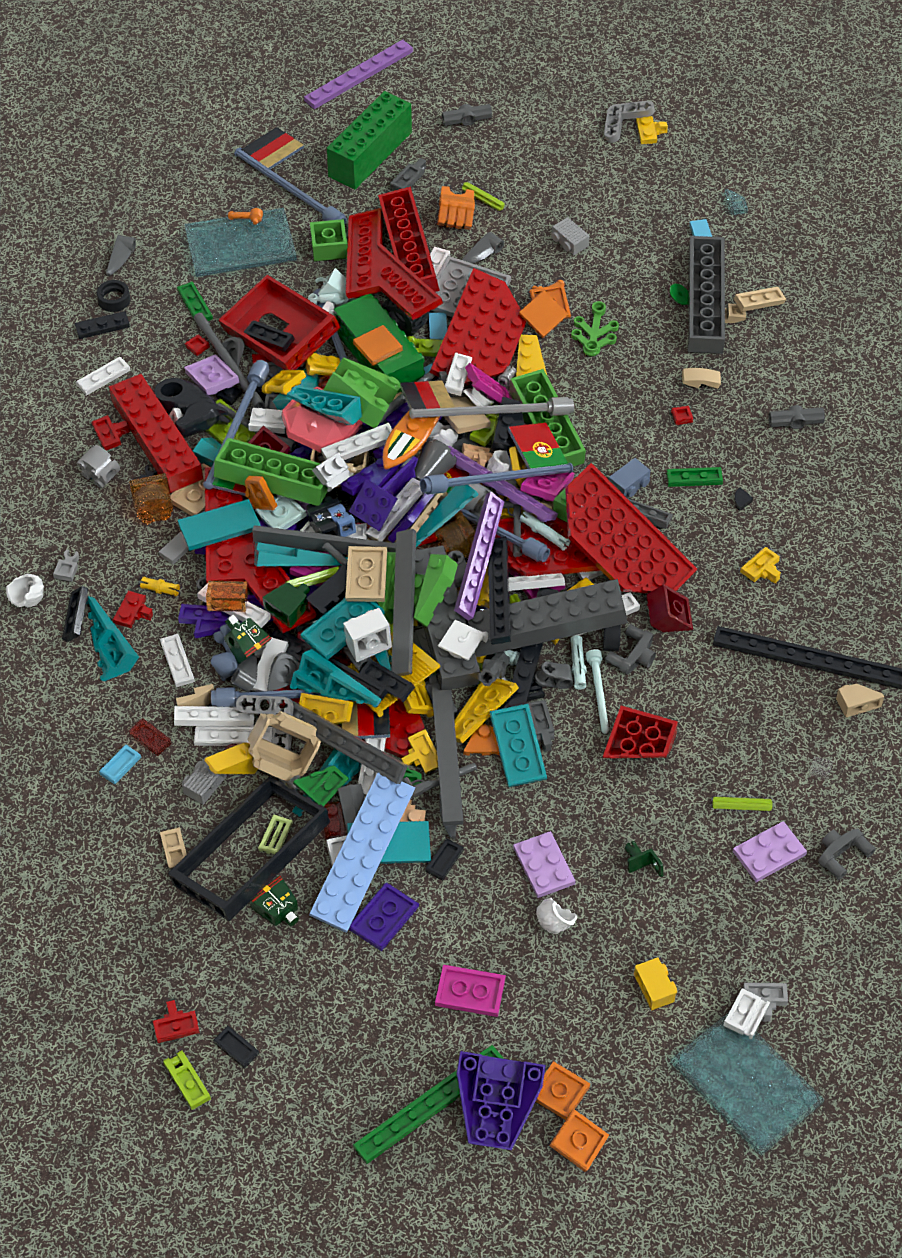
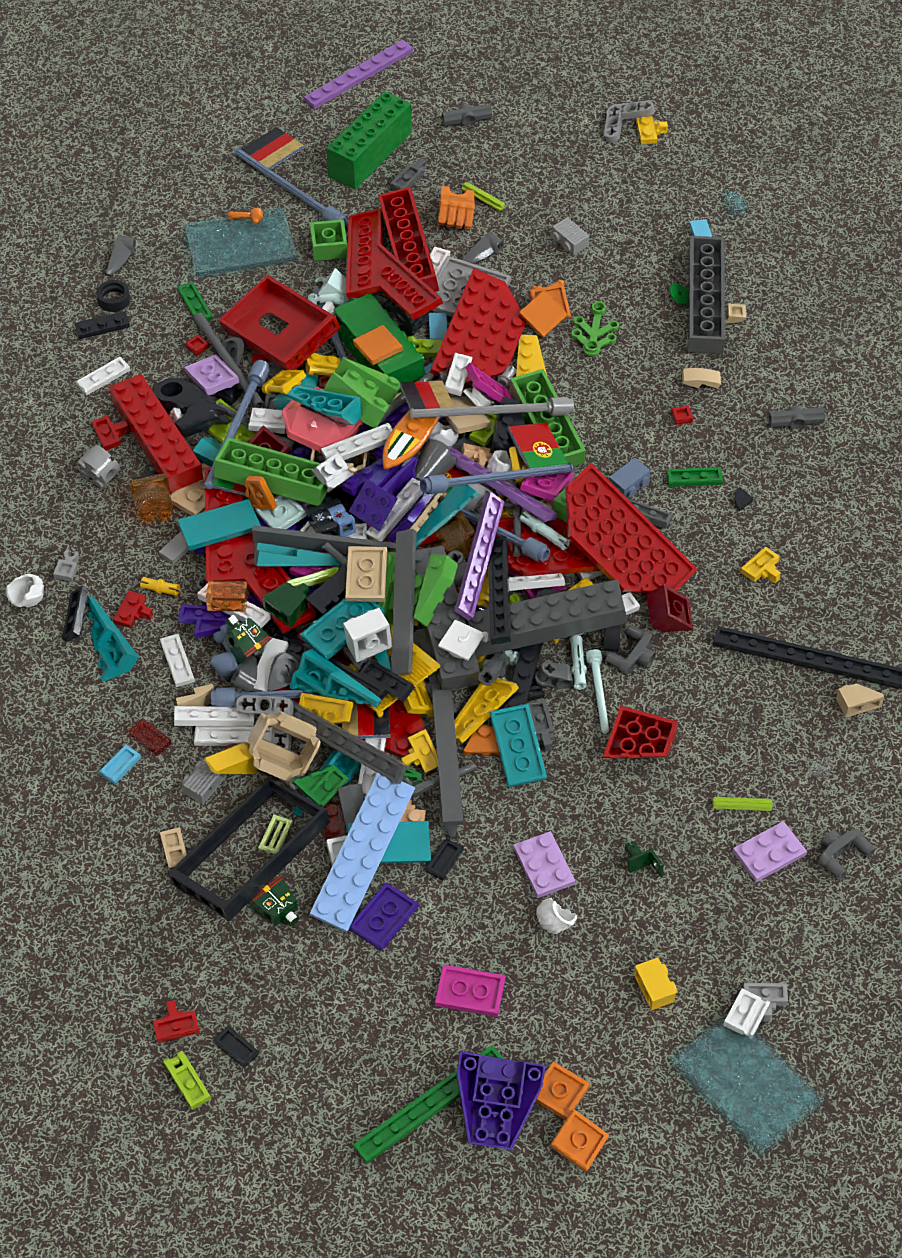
black plate [244,320,295,352] -> none
tan plate [734,287,786,312] -> none

